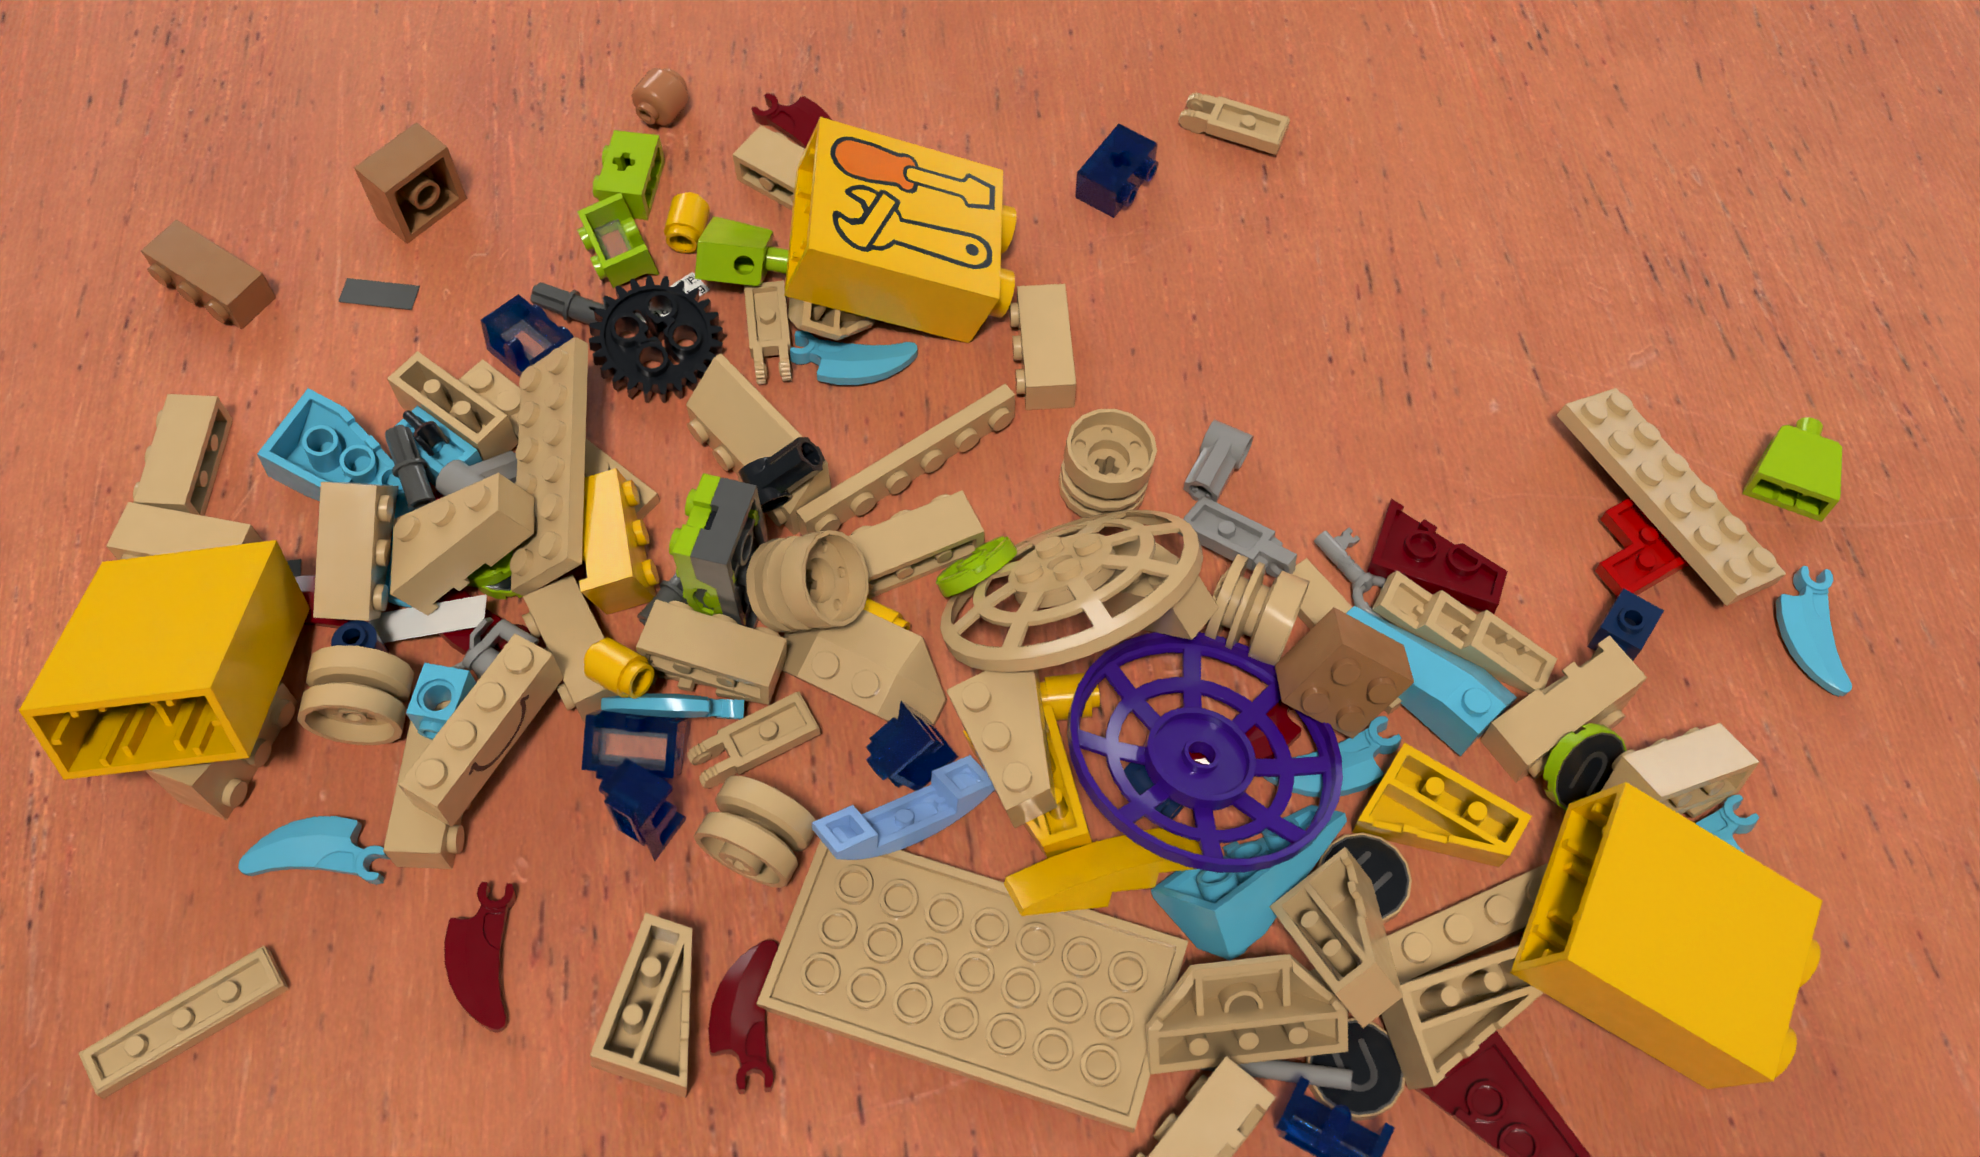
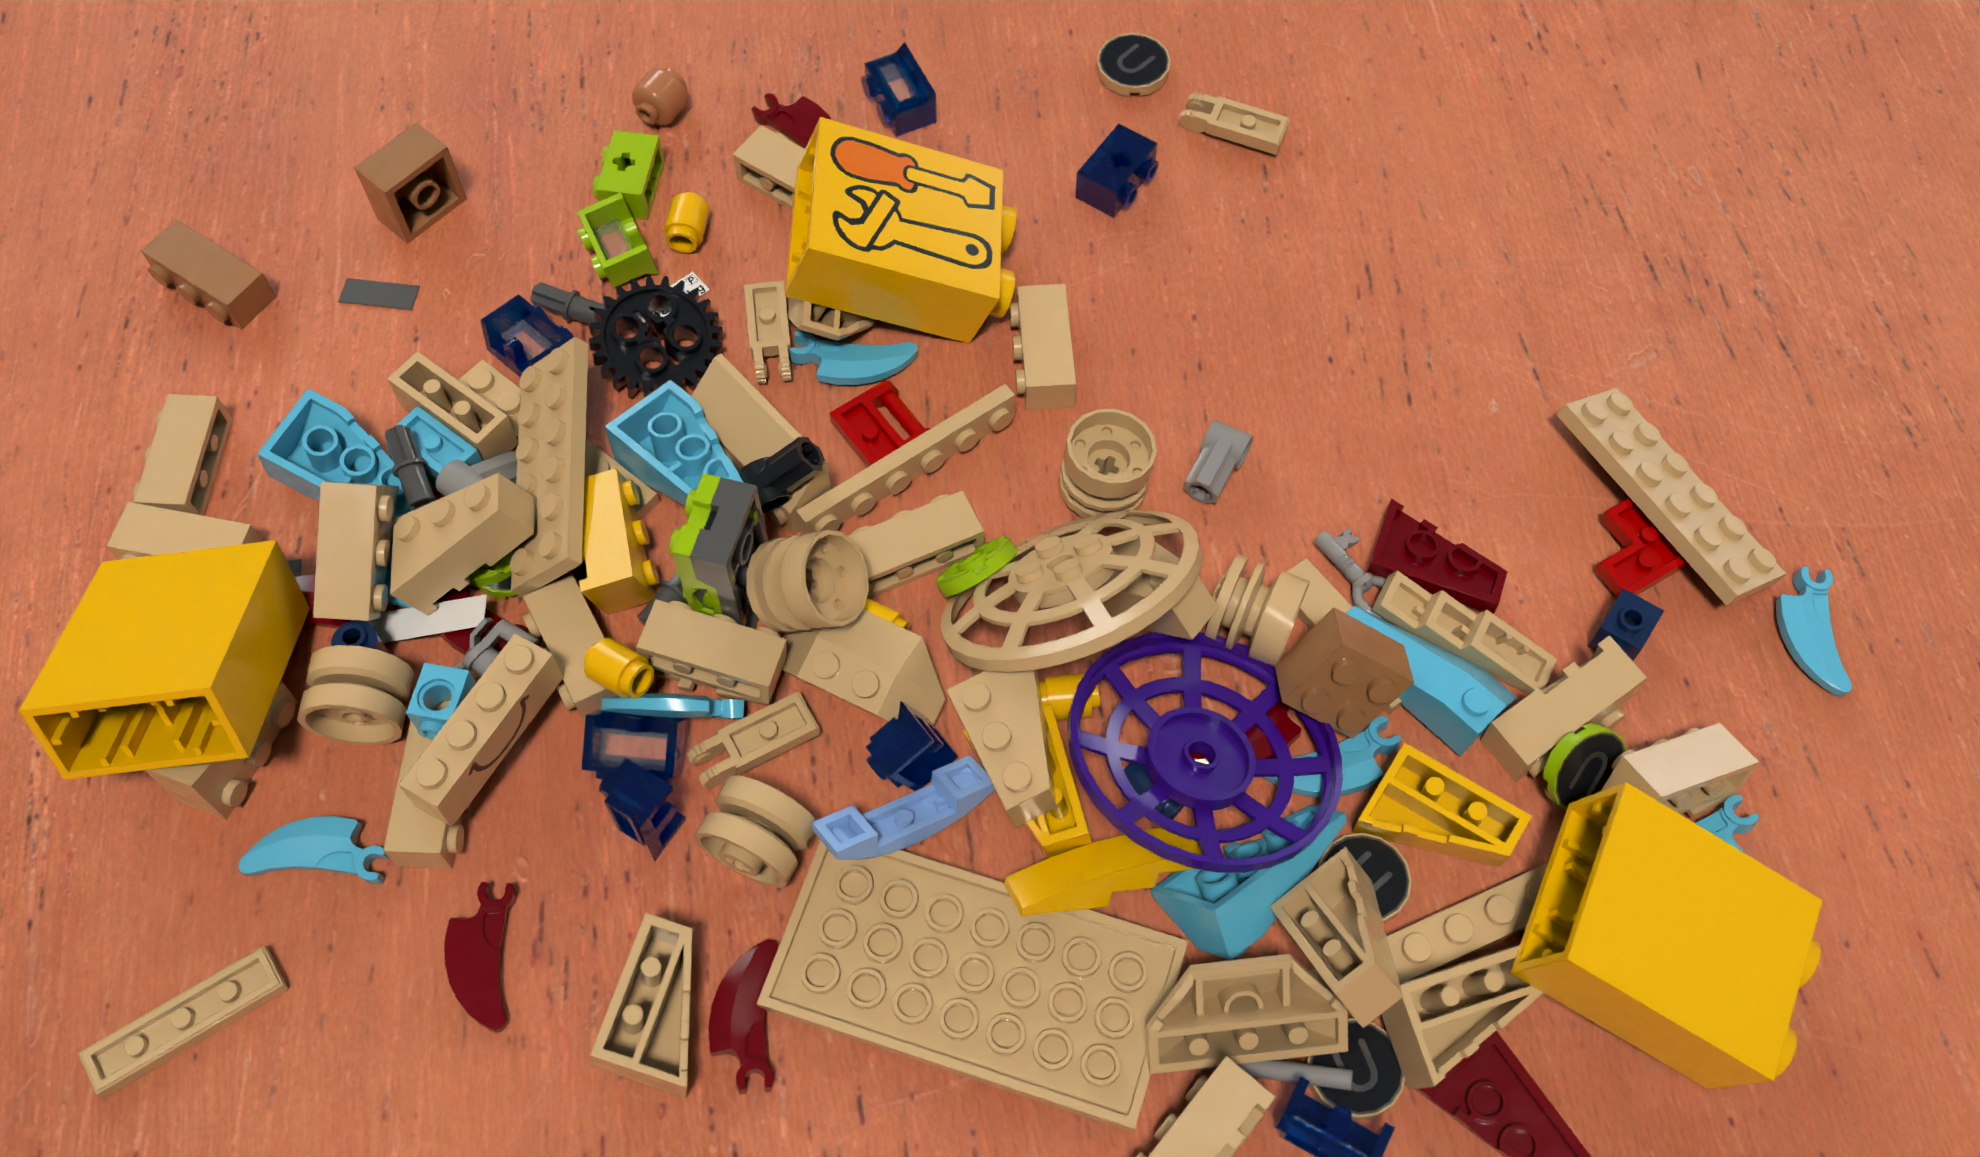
black hand [403,410,449,456] -> none
lime torso [695,216,788,286] -> none
light grey hinge [1178,496,1297,578] -> none
lime torso [1742,417,1842,522] -> none
none -> medium azure wedge [605,380,743,506]
none -> red plate [829,380,930,467]
none -> clear blue window [861,42,937,137]
none -> tile [1097,33,1171,96]

